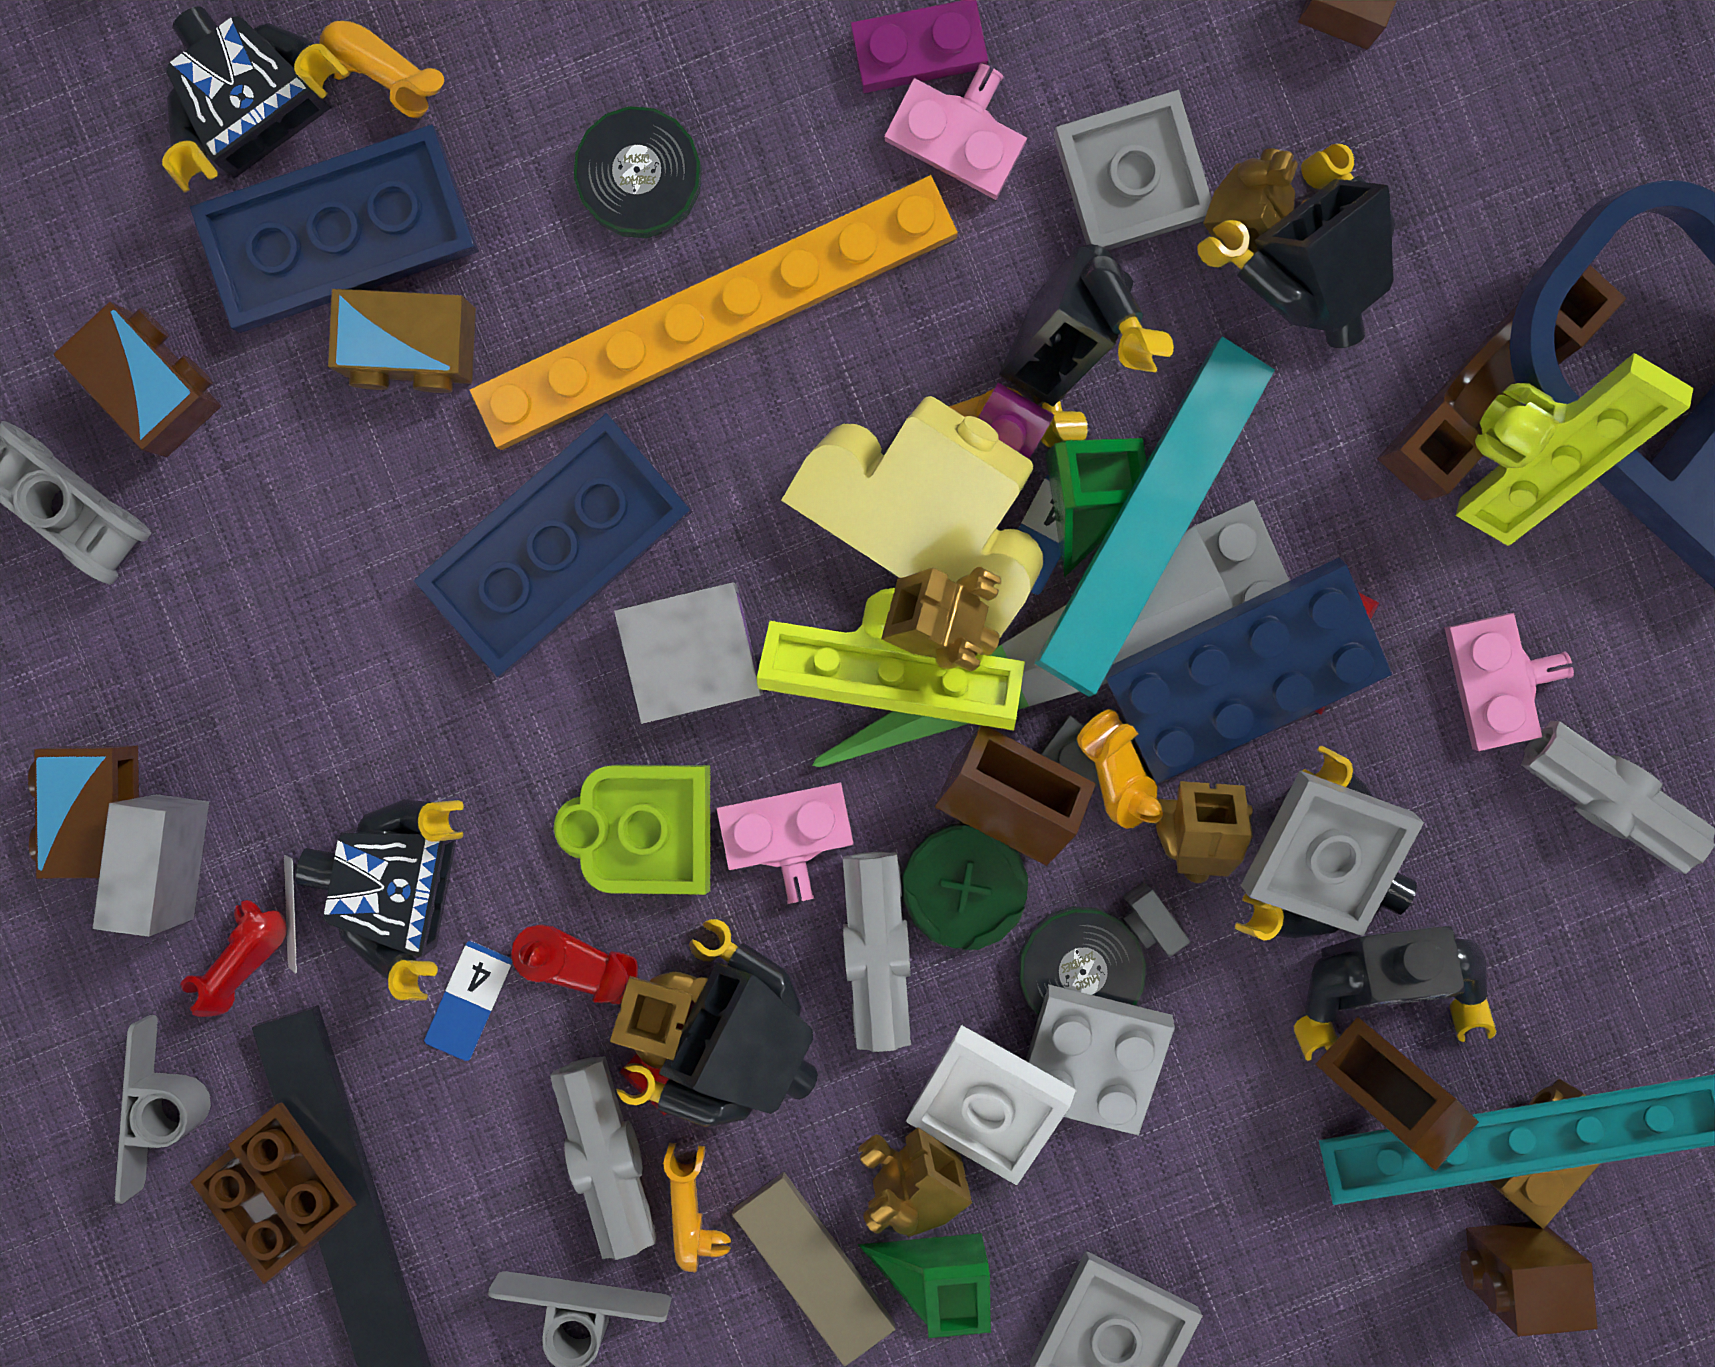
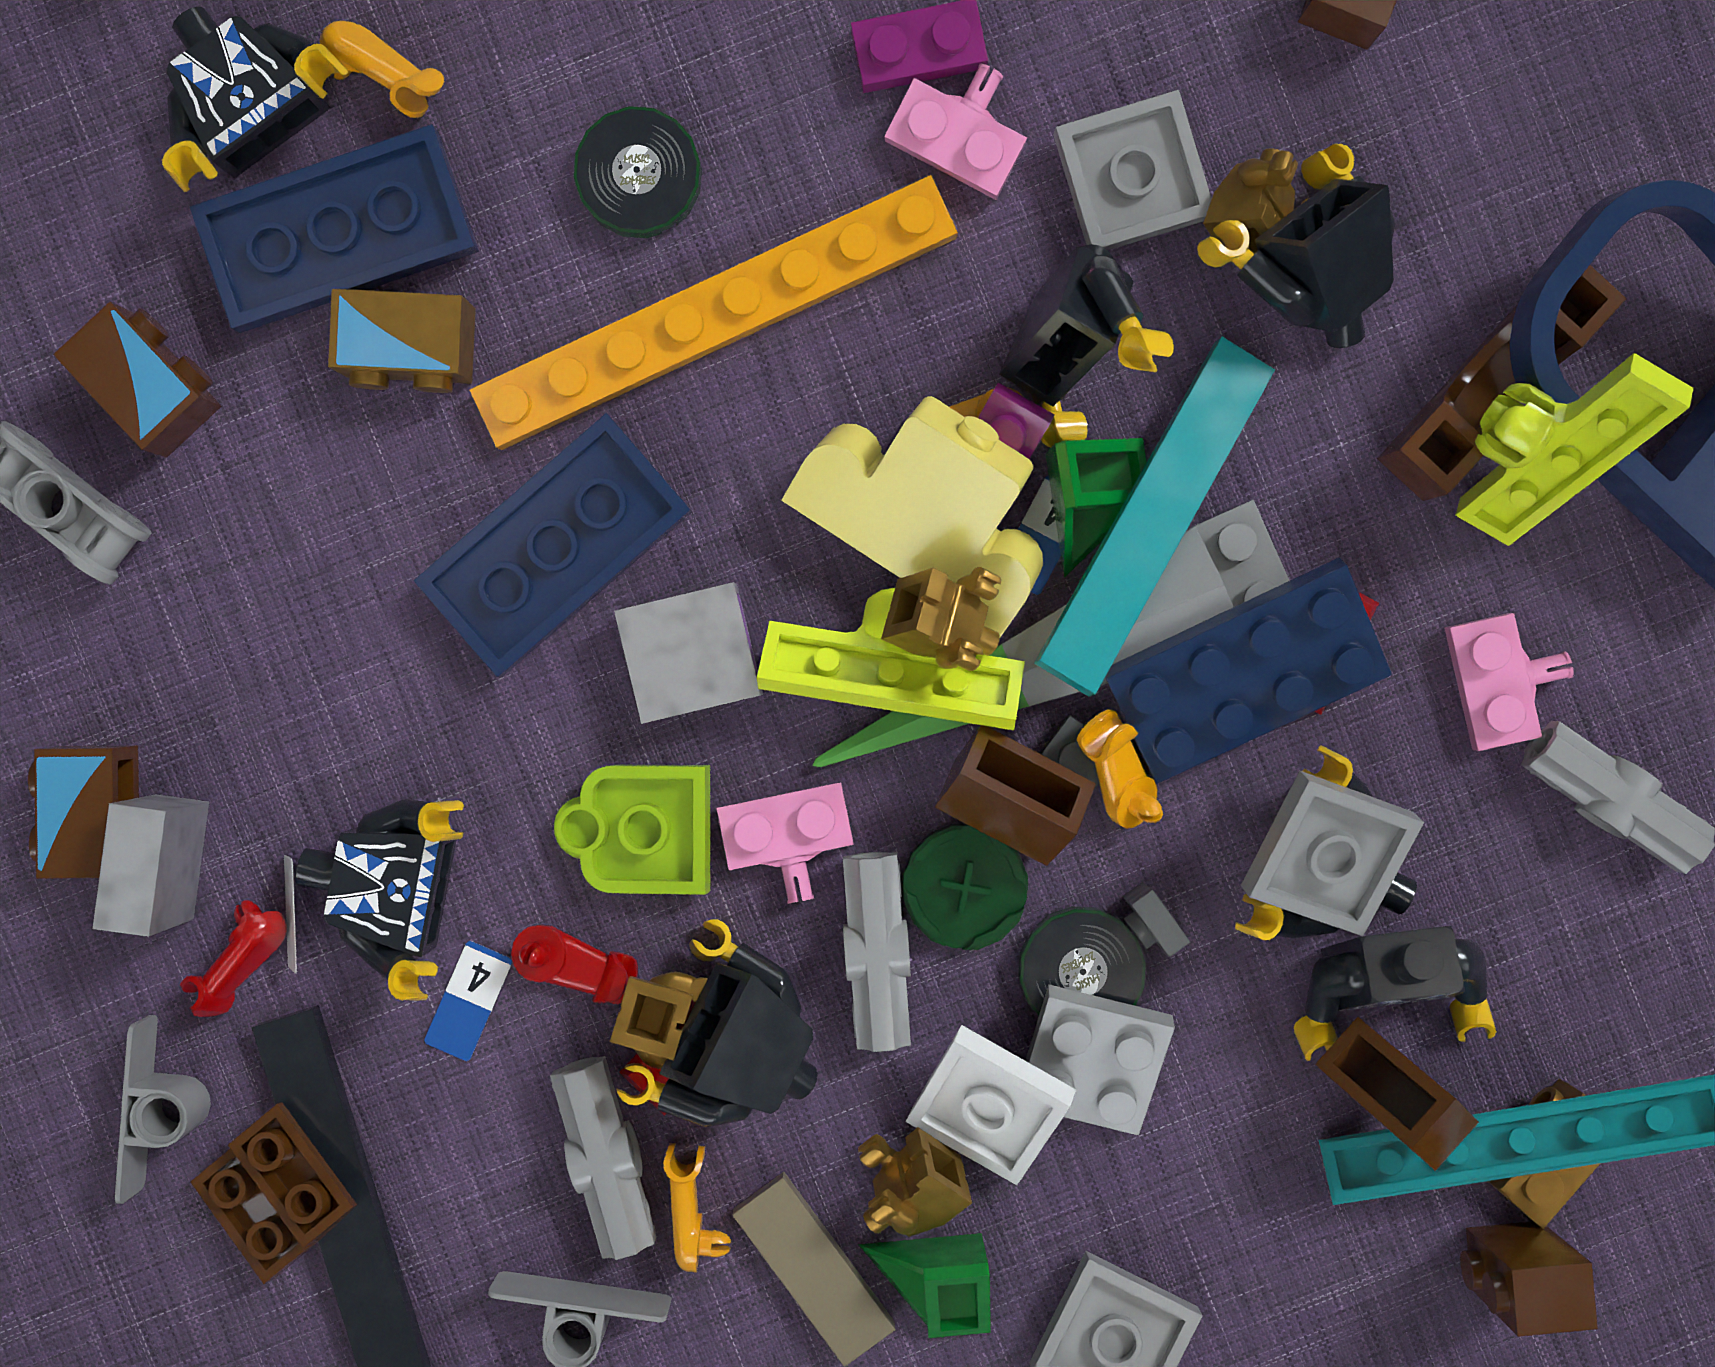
pearl gold piece [1155,781,1253,883] -> none

